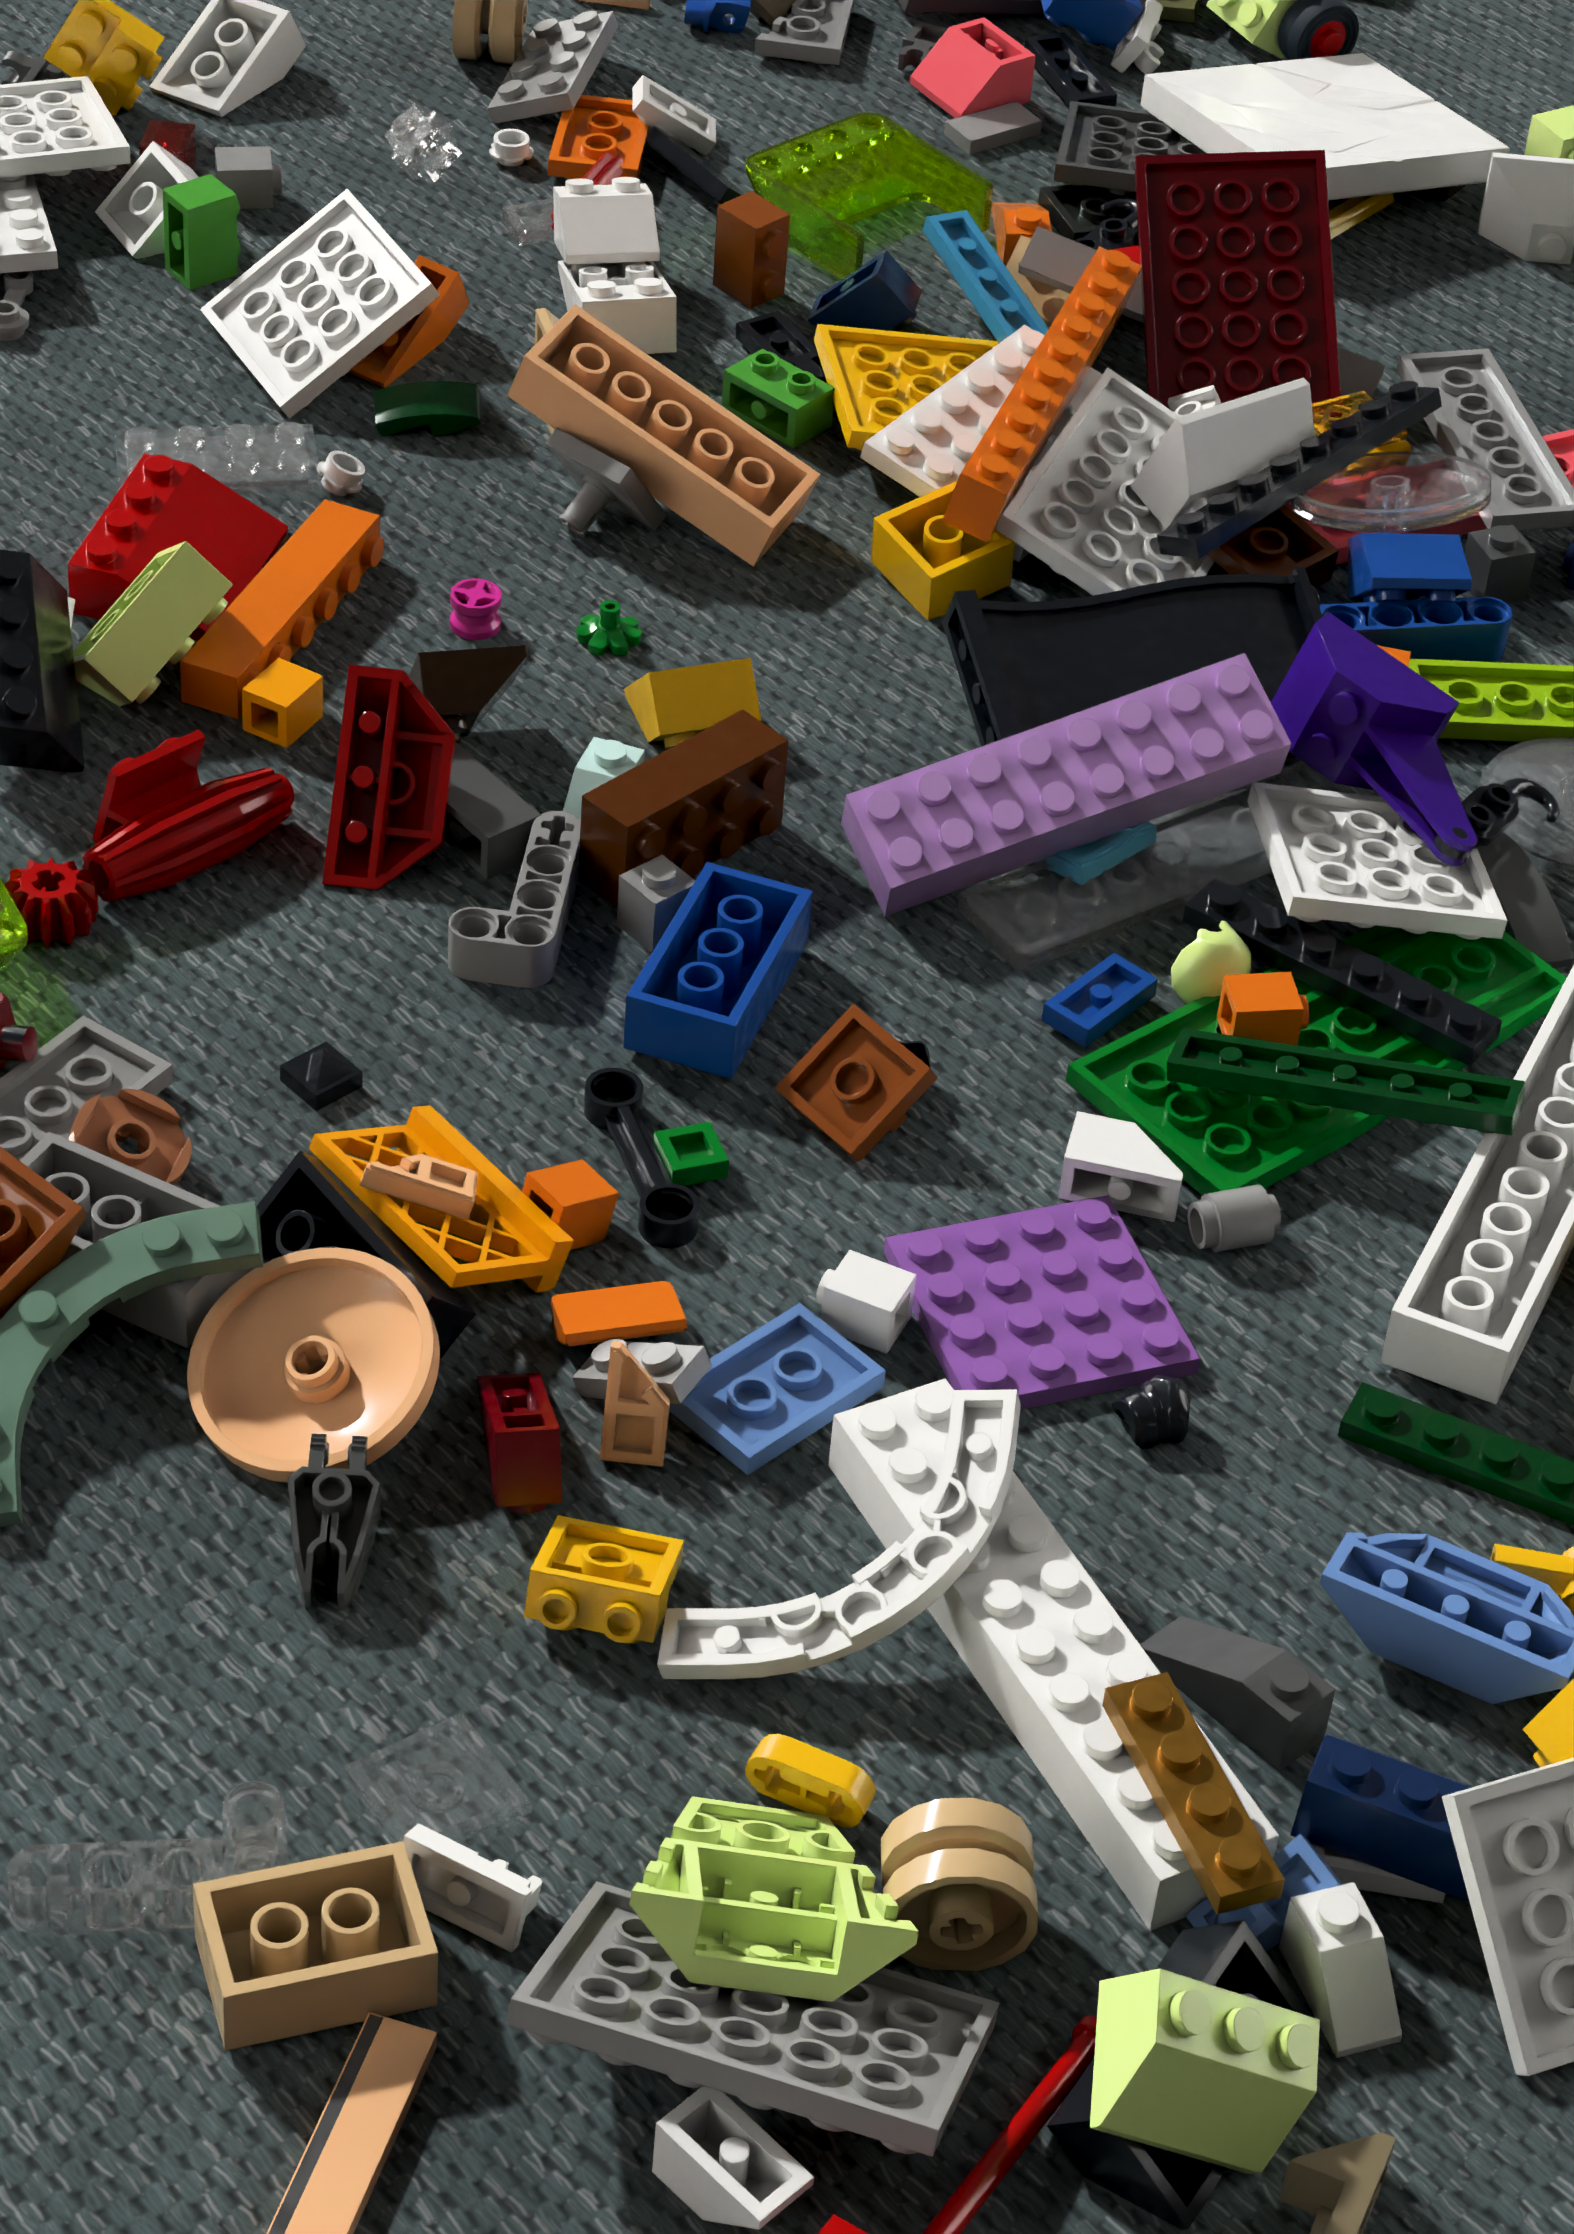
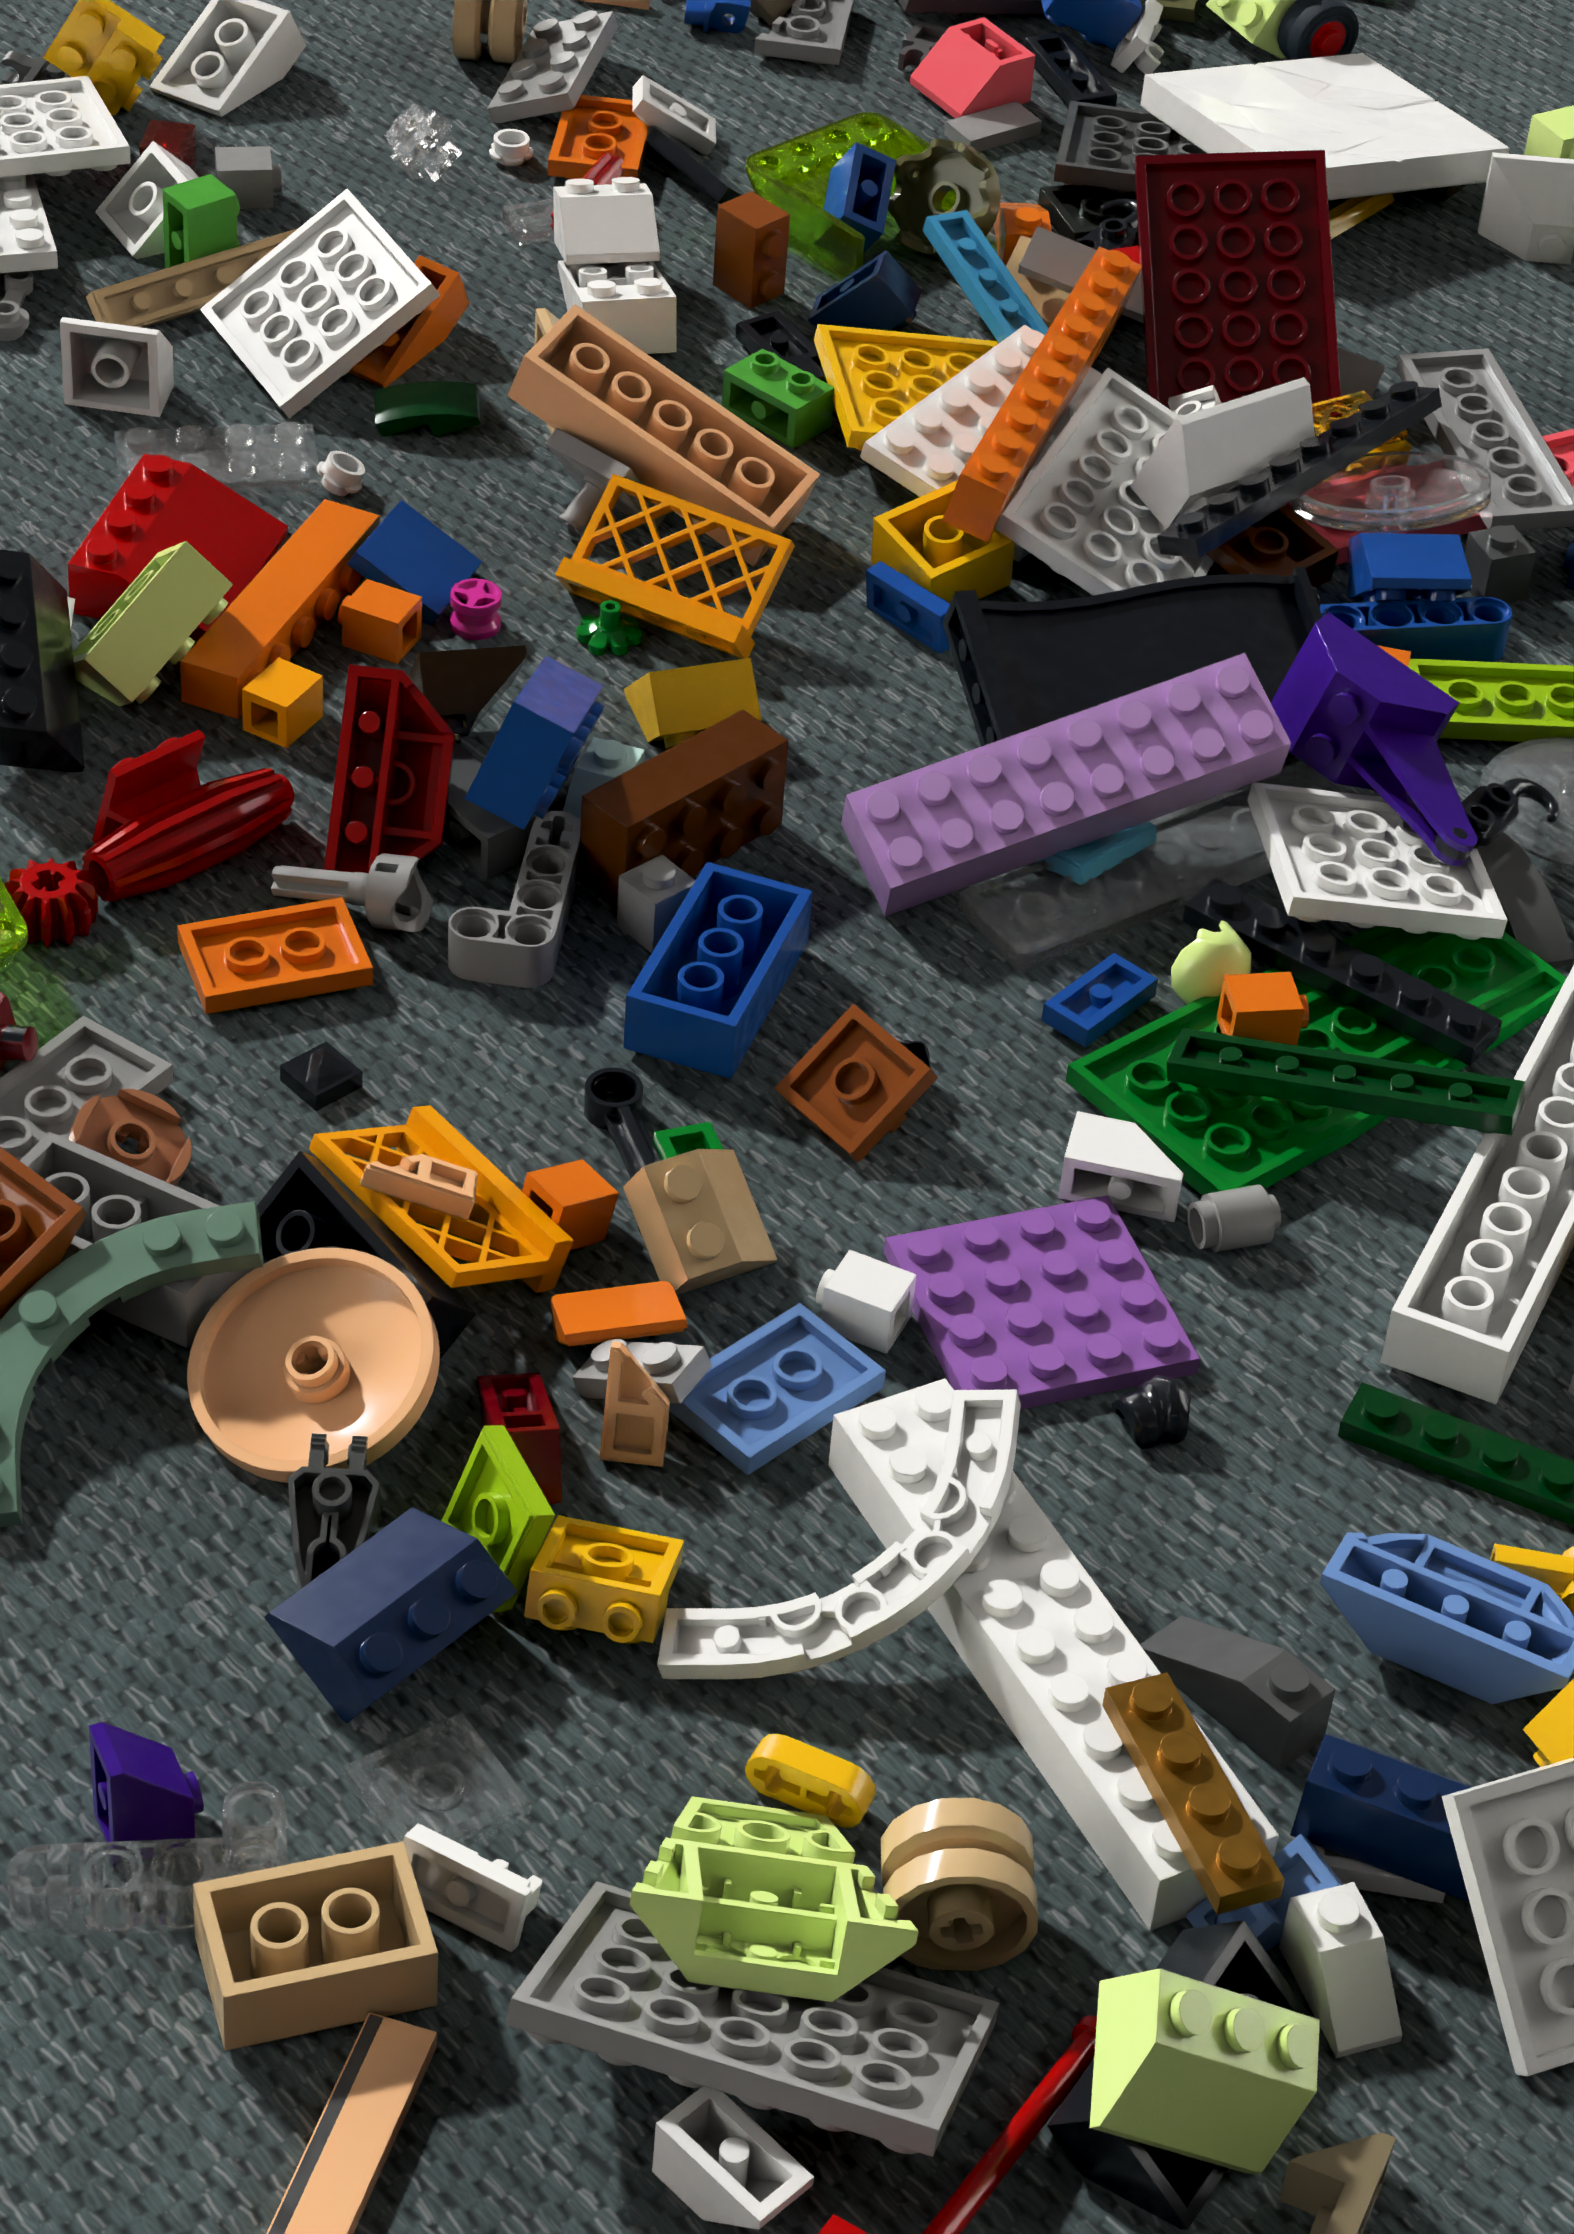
none -> white slope [60,317,174,417]
none -> tan tile [86,228,298,328]
none -> dark purple slope [89,1722,204,1865]
none -> orange plate [177,897,373,1014]
none -> dark blue slope [264,1507,518,1723]
none -> light grey piece [271,853,433,932]
none -> orange brick [338,579,422,664]
none -> blue tile [347,500,483,625]
none -> lime tile [442,1425,555,1612]
none -> blue brick [464,656,605,830]
none -> light orange fence [555,474,795,659]
none -> tan slope [623,1149,777,1295]
none -> blue brick [817,142,896,259]
none -> blue plate [866,561,950,654]
none -> olive plate [888,139,1001,258]

